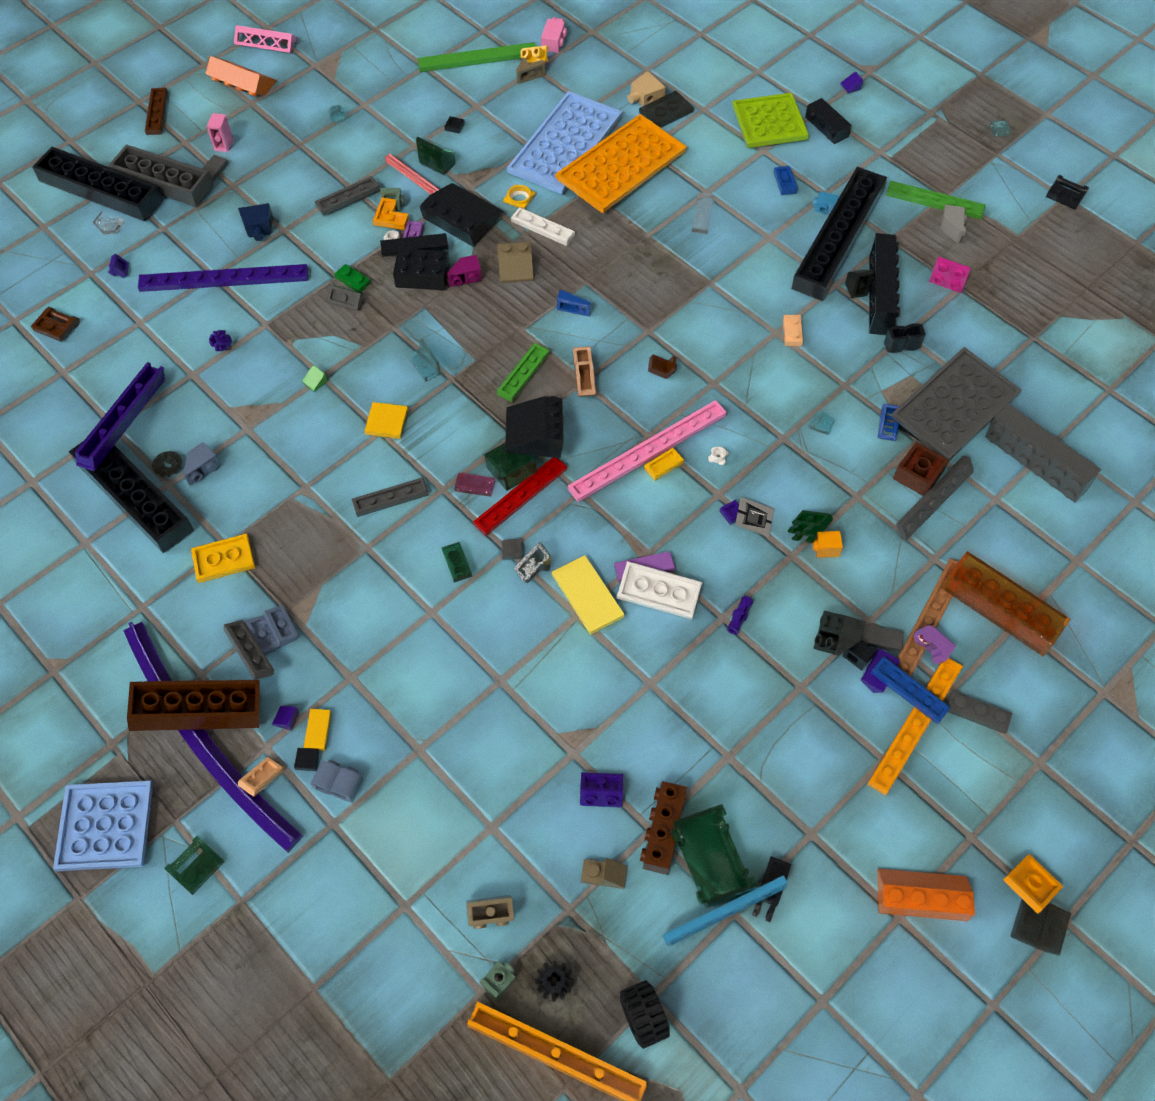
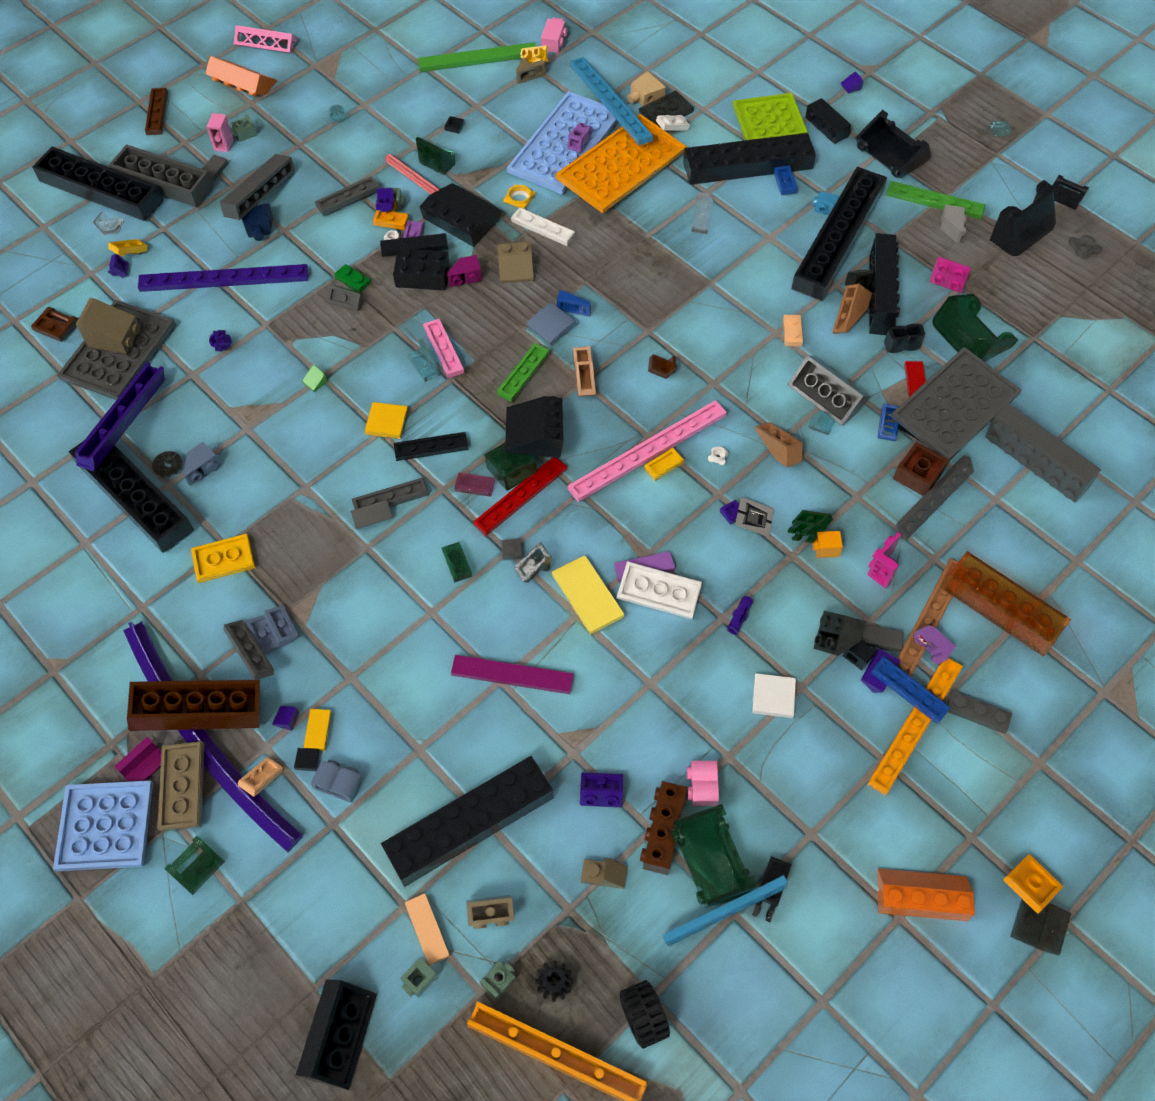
none -> dark grey plate [57,300,176,400]
none -> dark tan slope [76,297,140,354]
none -> yellow plate [108,239,148,256]
none -> magenta panel [114,737,162,782]
none -> dark tan tile [158,741,205,831]
none -> dark grey brick [219,154,295,220]
none -> sand green brick [230,114,257,142]
none -> black slope [296,979,377,1090]
none -> dark grey tile [351,500,393,529]
none -> dark purple bracket [375,187,394,212]
none -> black brick [381,756,554,887]
none -> black tile [394,432,468,461]
none -> sand green brick [400,958,438,998]
none -> light nougat tile [404,893,450,966]
none -> bright pink plate [423,319,464,379]
none -> magenta tile [451,655,573,695]
none -> sand blue slope [527,303,576,346]
none -> medium lavender leg [568,122,593,152]
none -> dark azure plate [570,57,653,145]
none -> white plate [656,115,690,131]
none -> black brick [683,133,816,185]
none -> bright pink brick [687,761,719,806]
none -> white tile [752,673,796,718]
none -> medium nougat slope [755,422,803,467]
none -> dark grey slope [788,355,870,426]
none -> medium nougat slope [832,284,872,334]
none -> black windscreen [855,109,931,178]
none -> dark pink bracket [867,532,901,589]
none -> red tile [904,361,926,398]
none -> clear green windscreen [932,294,1018,362]
none -> black windscreen [990,180,1056,256]
none -> dark grey plate [1069,235,1102,258]

